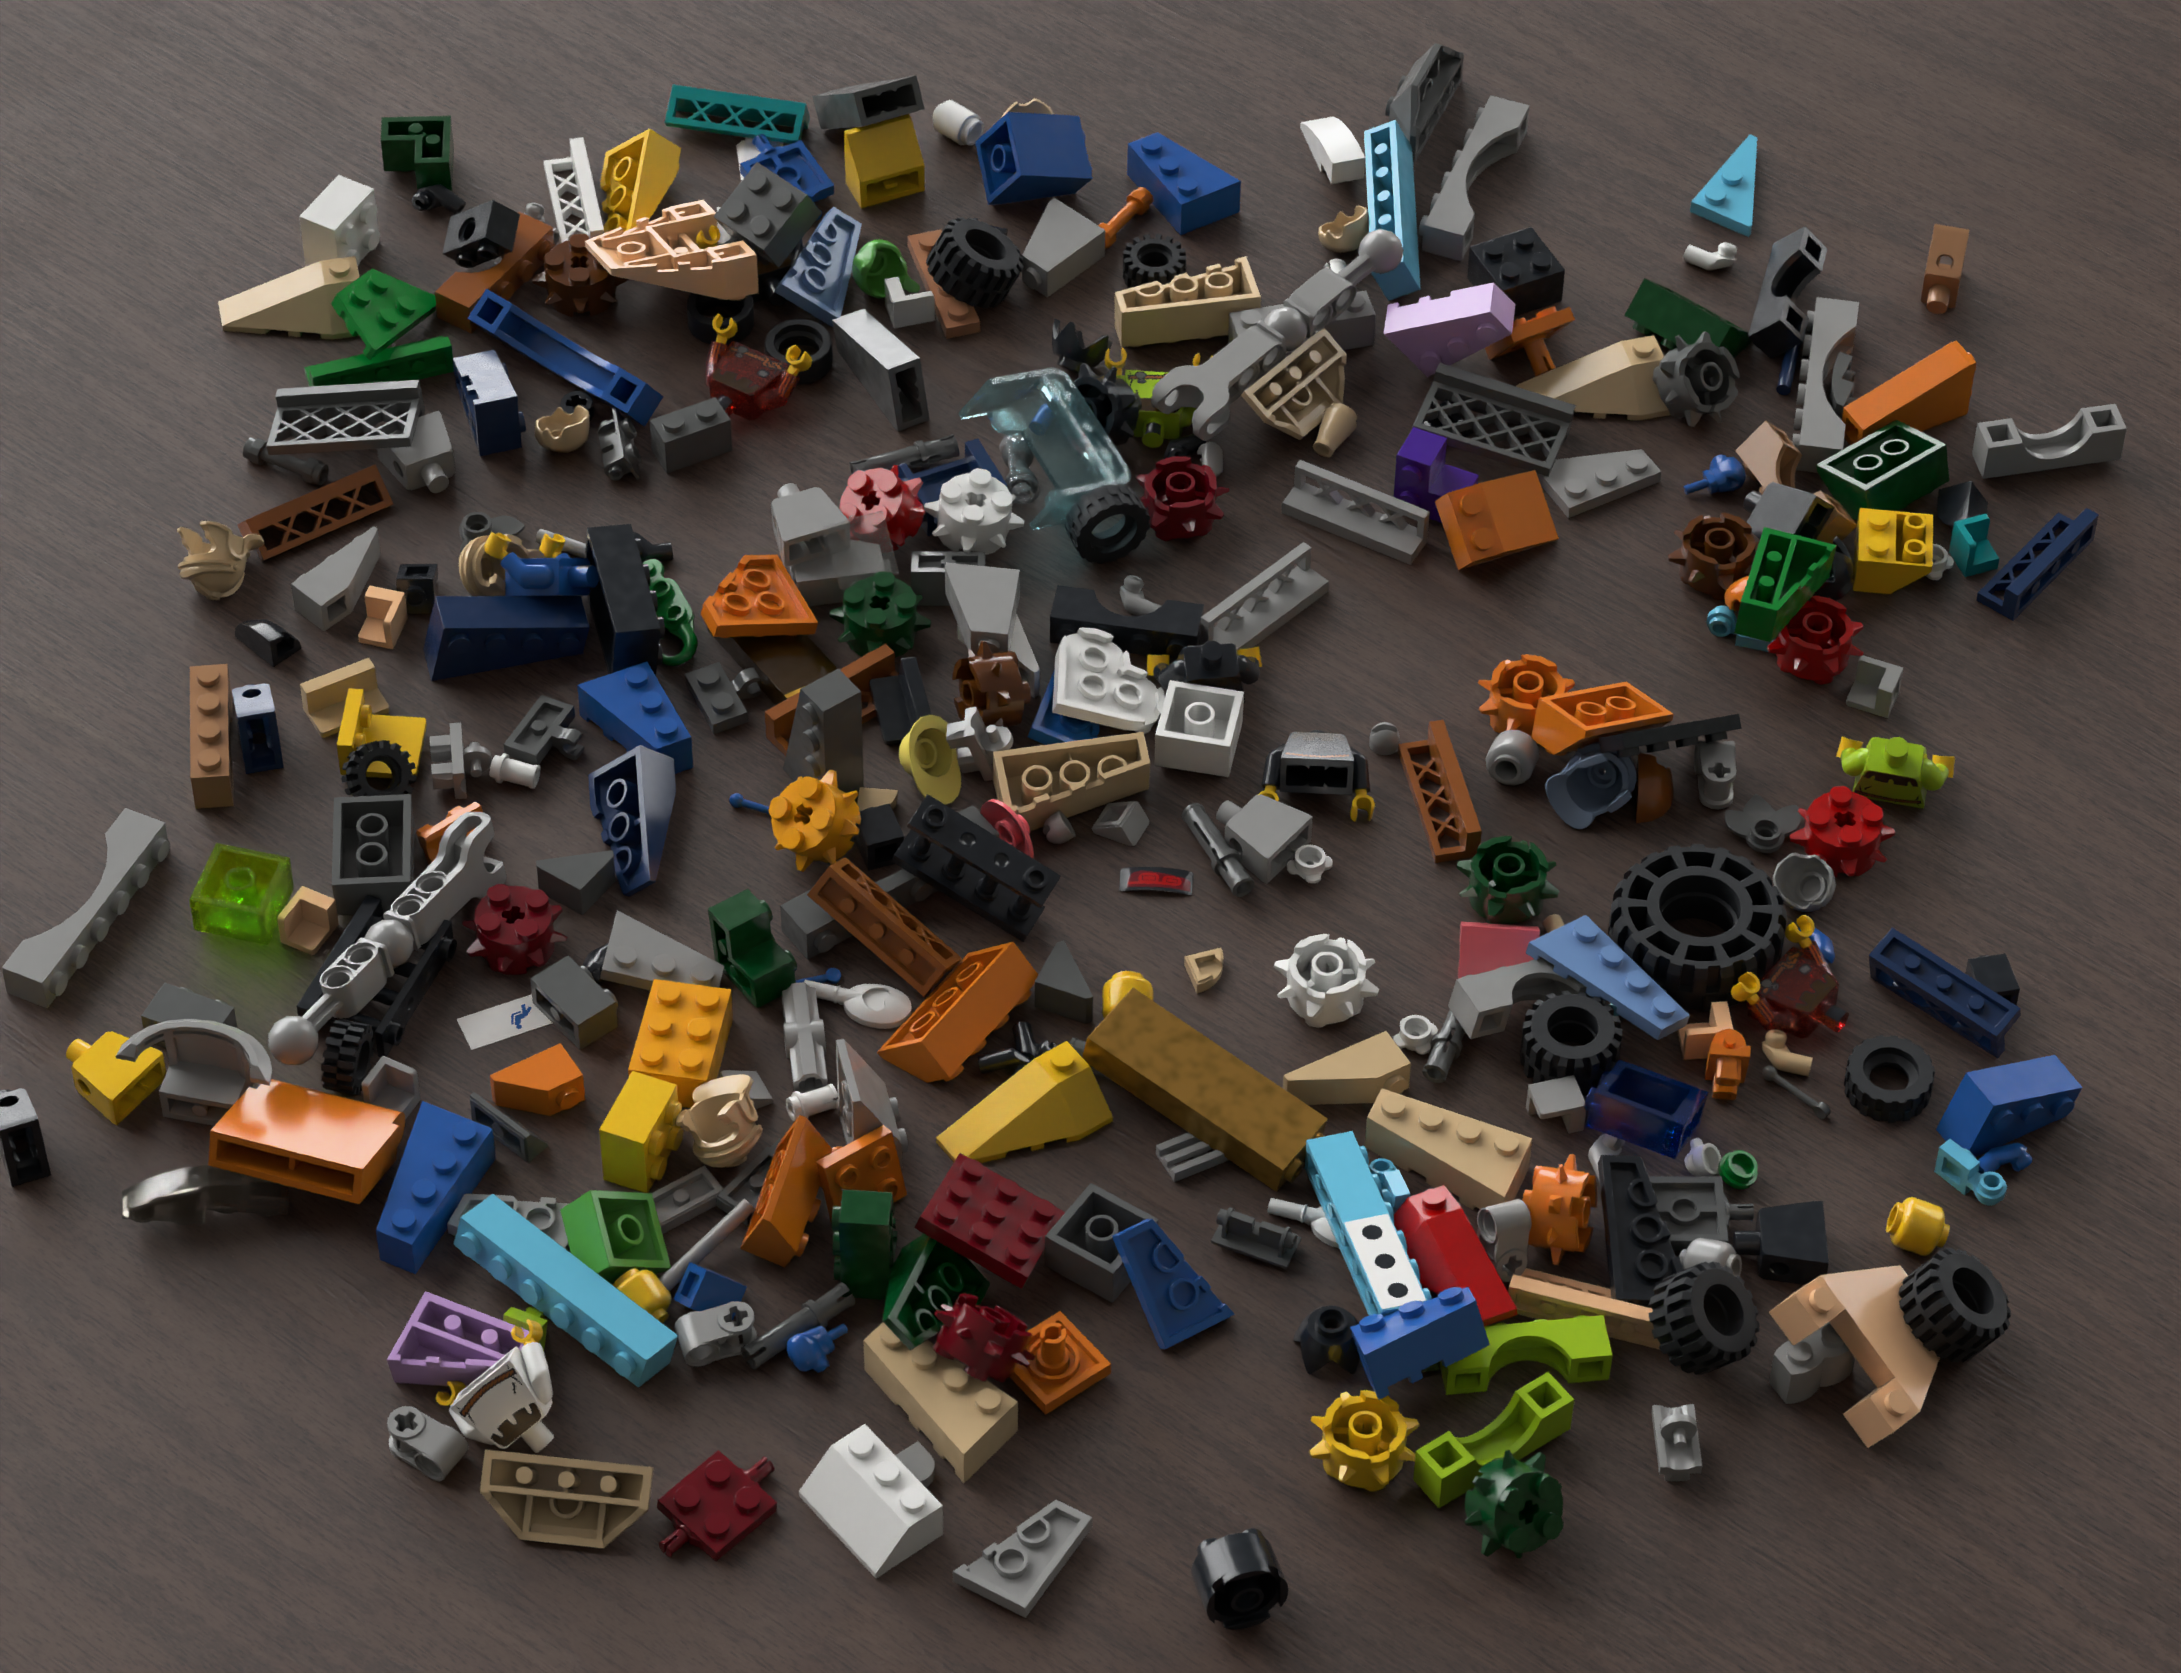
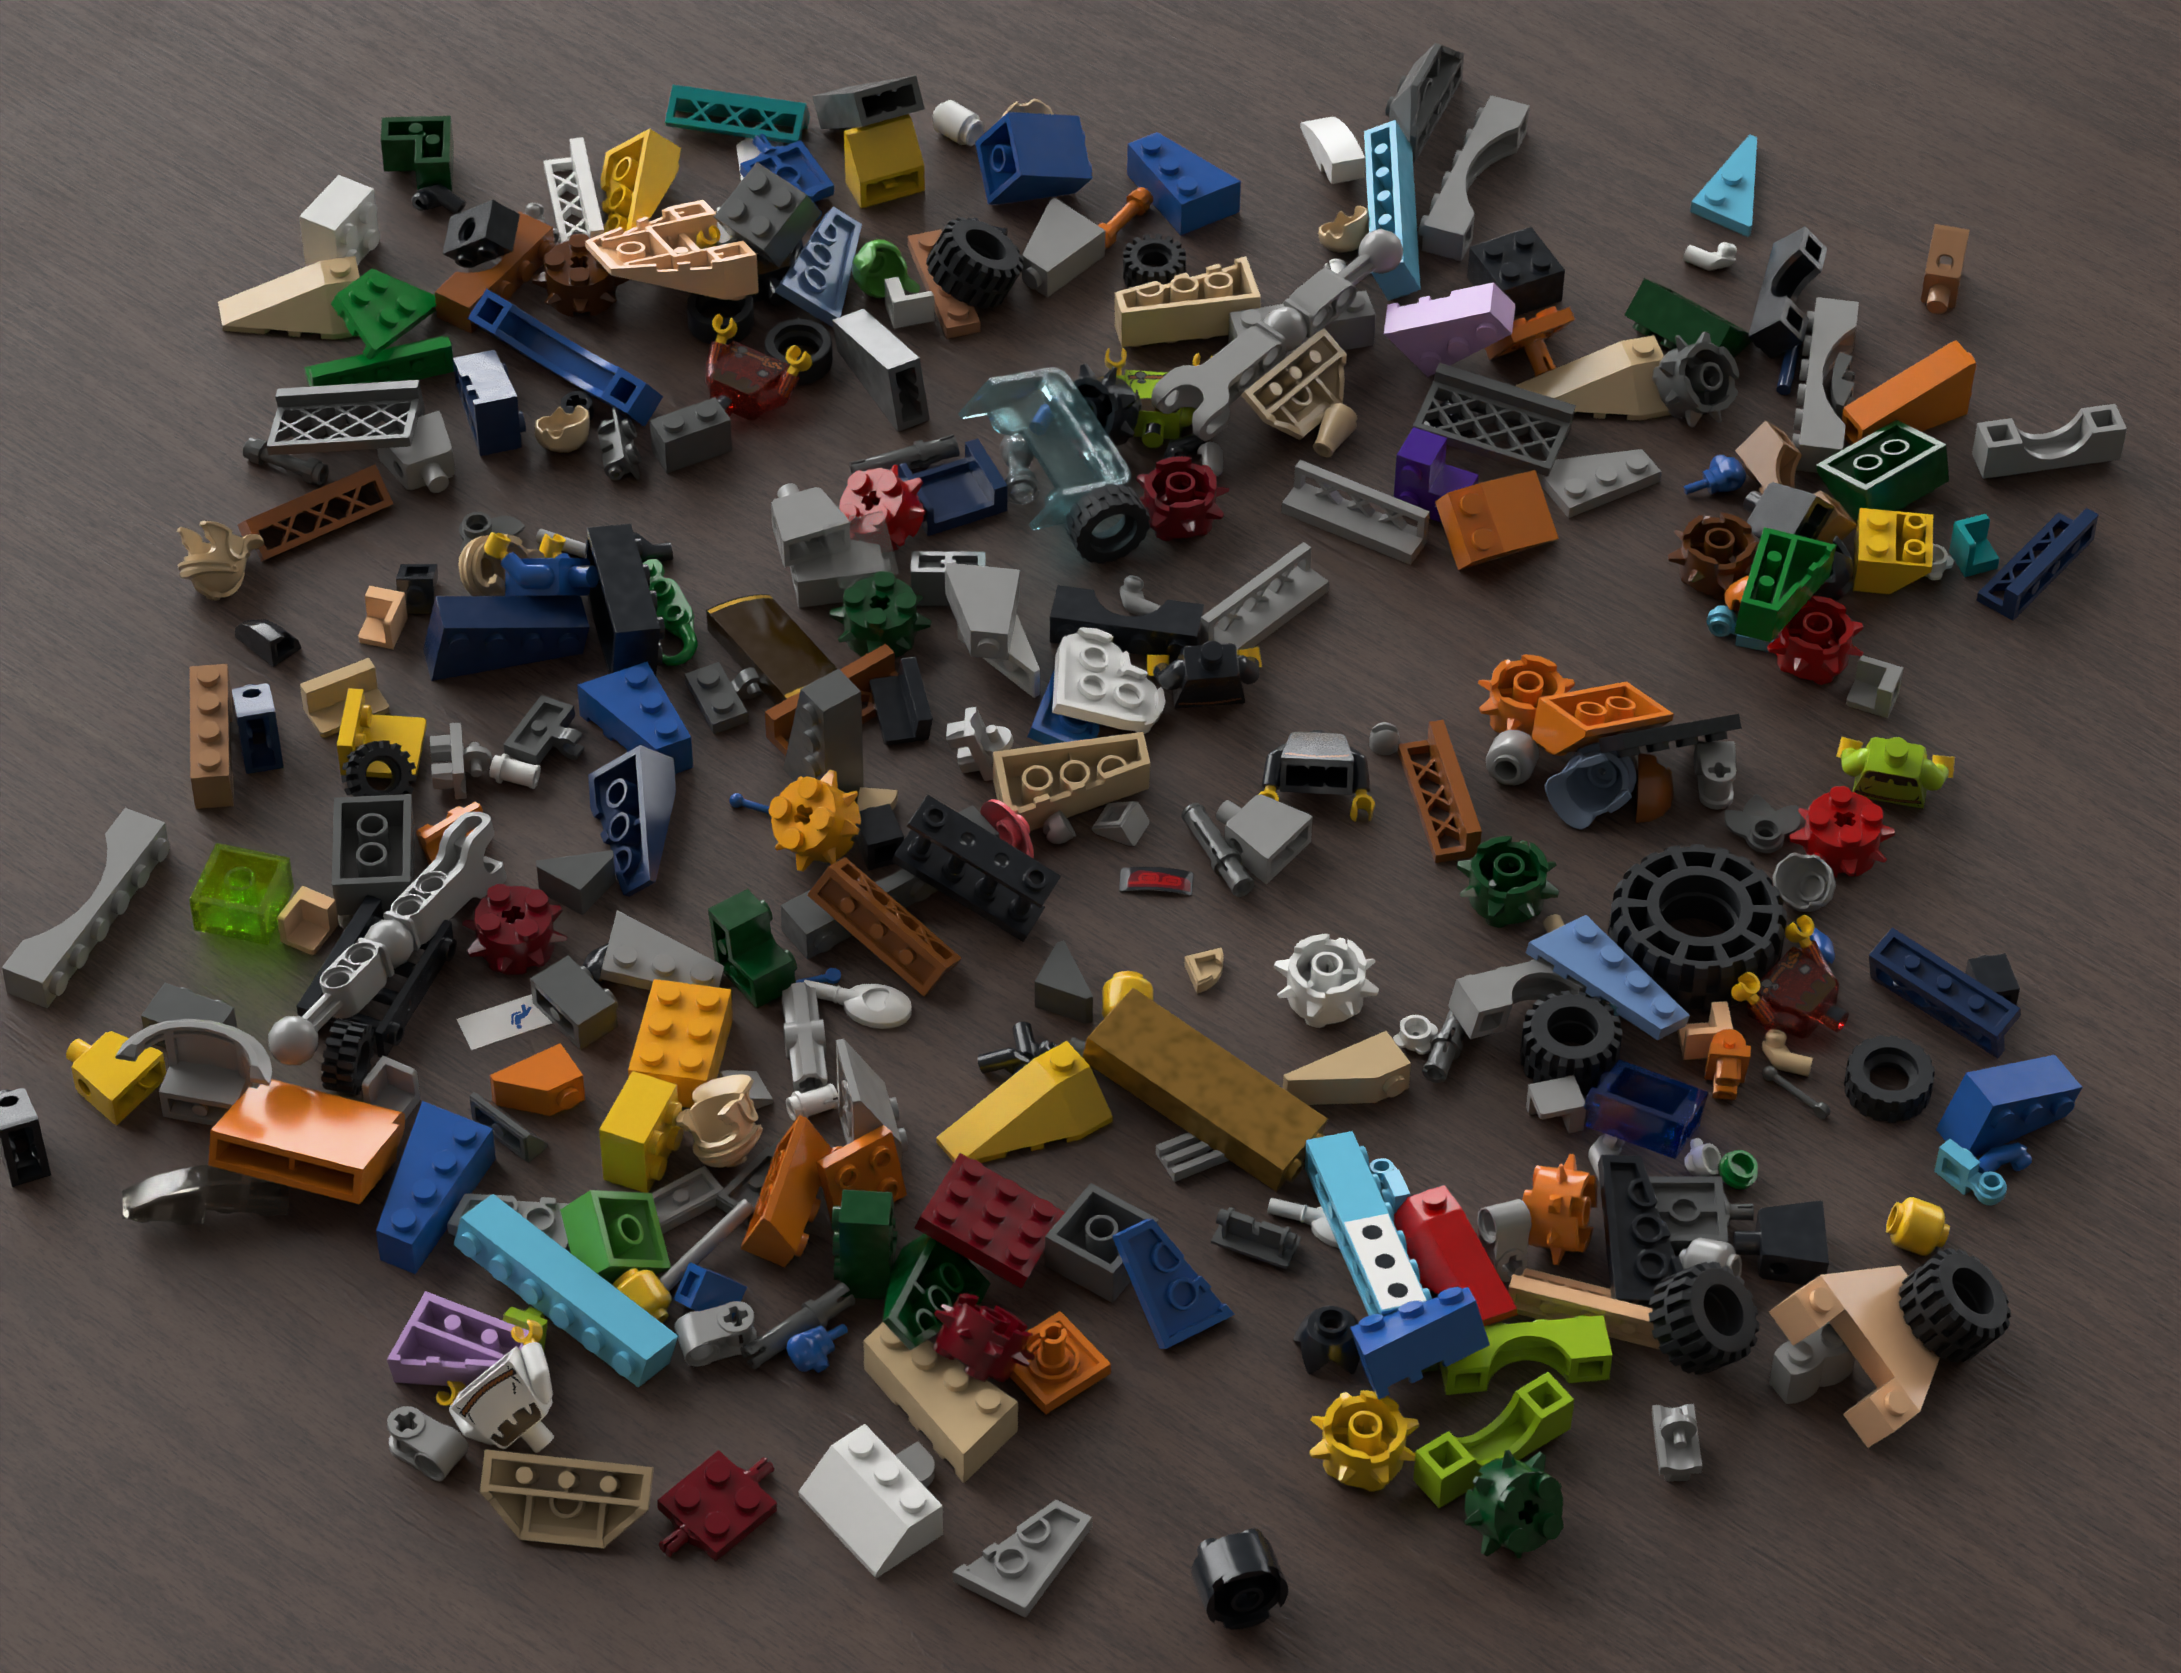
light grey slope [291,526,381,632] -> none
orange plate [701,554,818,638] -> none
orange slope [877,942,1038,1083] -> none
light yellow piece [899,715,961,805] -> none
white brick [924,468,1024,555] -> none
reddish brown brick [952,641,1031,728] -> none
black piece [1052,318,1113,374] -> none
white brick [1154,680,1244,777] -> none
white plate [1287,845,1333,884] -> none
tan wedge [1365,1088,1532,1210] -> none
coral slope [1458,922,1540,978] -> none
black brick [1937,481,1988,530] -> none

